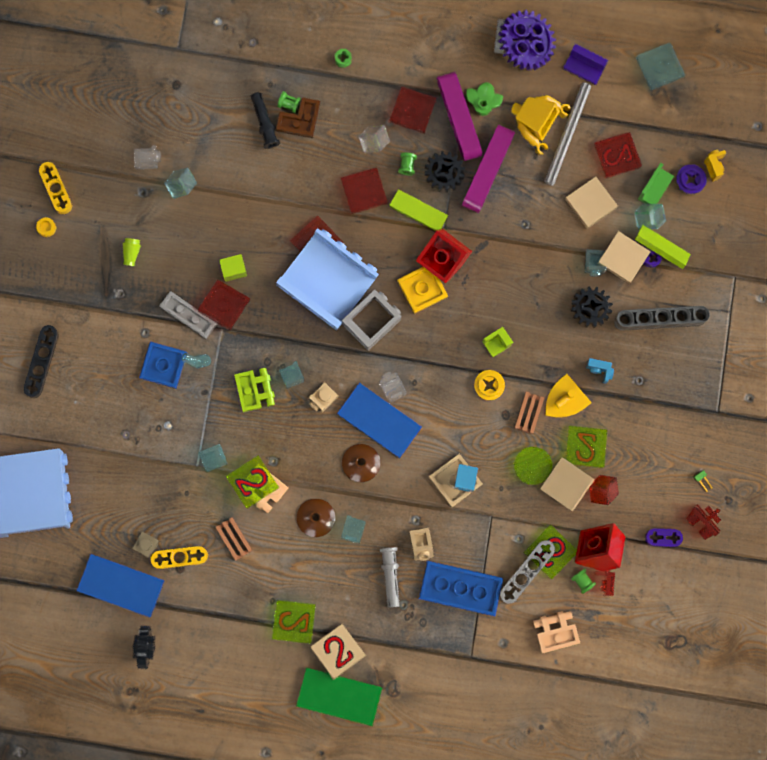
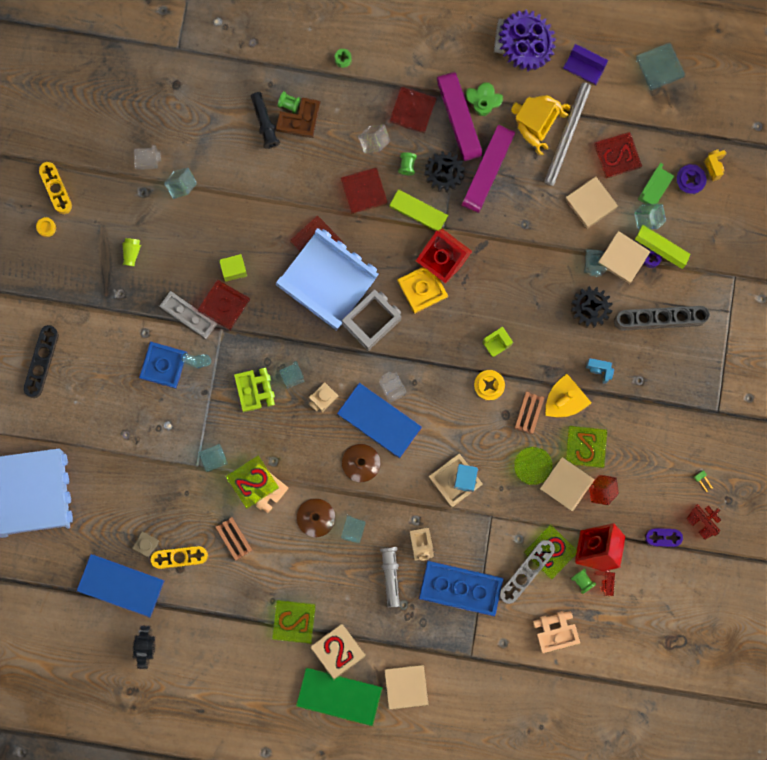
none -> tan tile [385,665,428,709]

